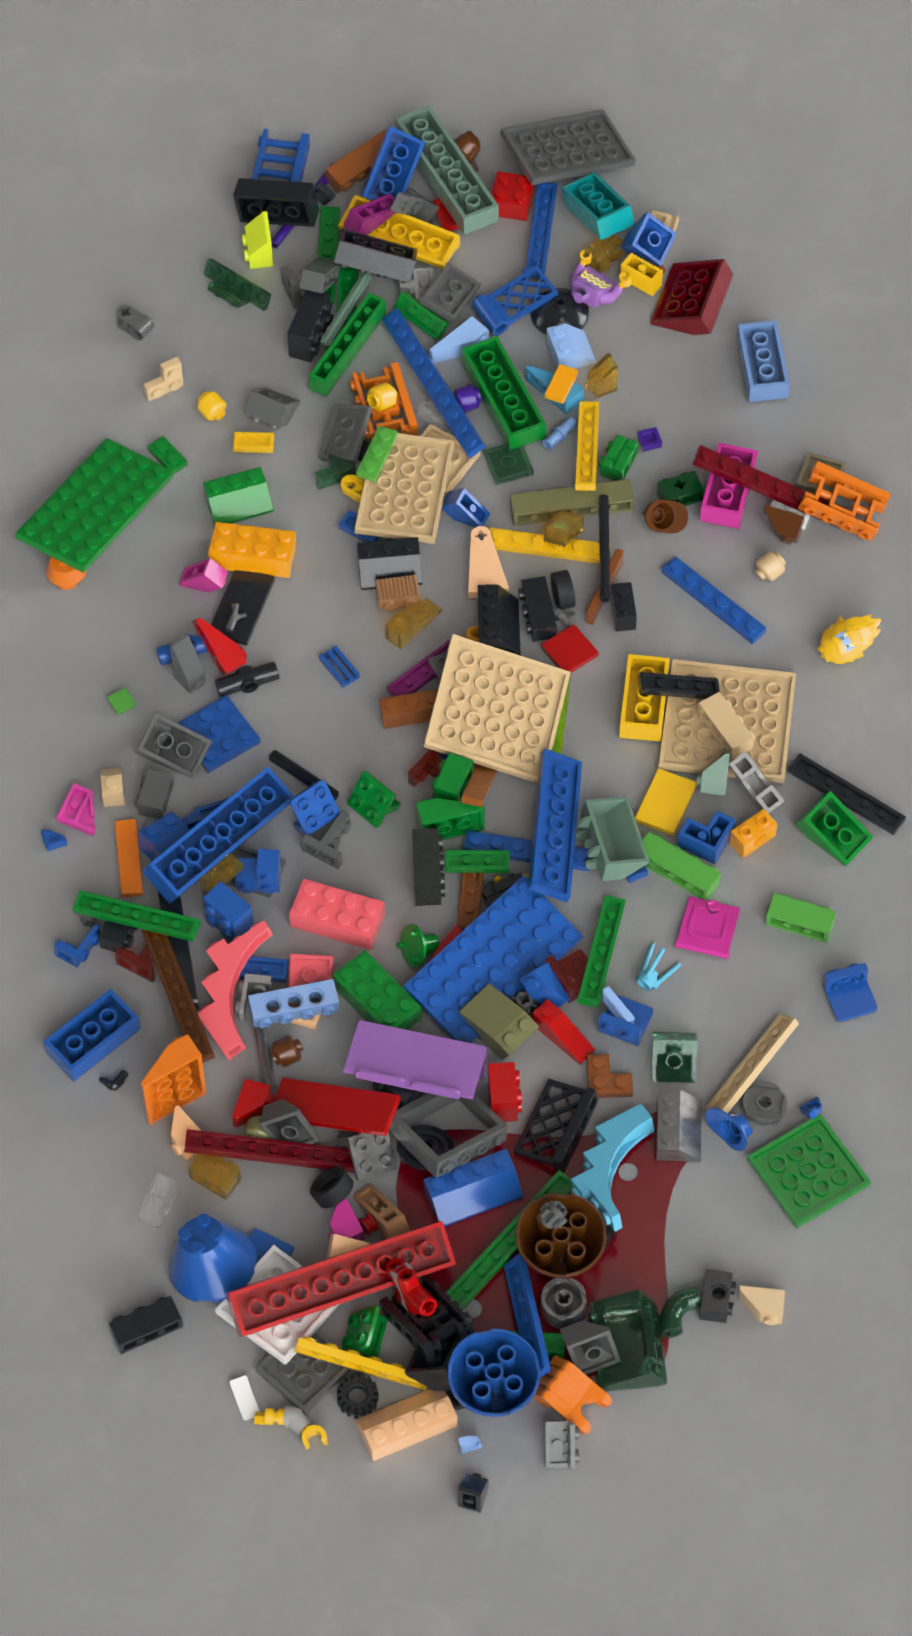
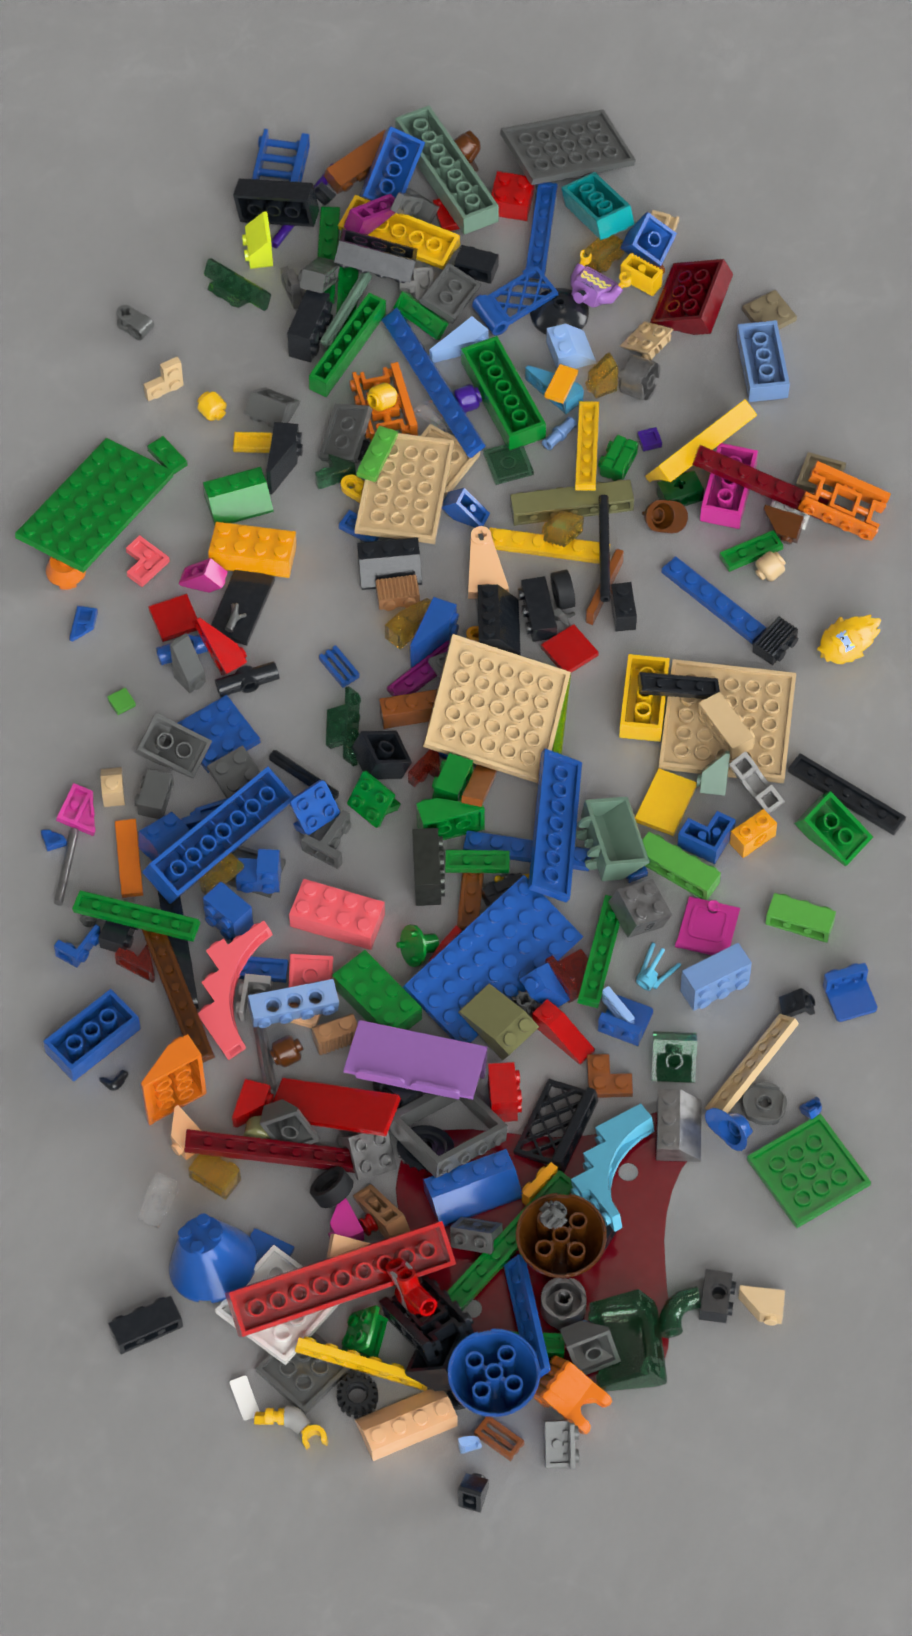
none -> flat silver bar [54,828,79,905]
none -> blue tile [70,606,98,641]
none -> coral plate [126,535,170,587]
none -> red tile [148,594,197,642]
none -> dark grey plate [207,745,260,798]
none -> black slope [266,422,303,495]
none -> medium nougat brick [312,1013,358,1056]
none -> clear green bracket [326,686,361,767]
none -> black brick [351,730,412,780]
none -> blue slope [410,597,459,668]
none -> dark grey bracket [450,1217,503,1254]
none -> black brick [454,245,499,284]
none -> dark orange tile [474,1416,525,1461]
none -> light orange plate [522,1162,558,1206]
none -> flat silver brick [609,879,672,938]
none -> flat silver brick [618,354,660,400]
none -> tan hinge [620,321,673,360]
none -> yellow arch [645,399,757,483]
none -> medium blue brick [680,943,752,1011]
none -> green plate [719,530,783,572]
none -> dark tan plate [742,290,797,330]
none -> black brick [753,616,799,665]
none -> black bracket [779,988,815,1017]

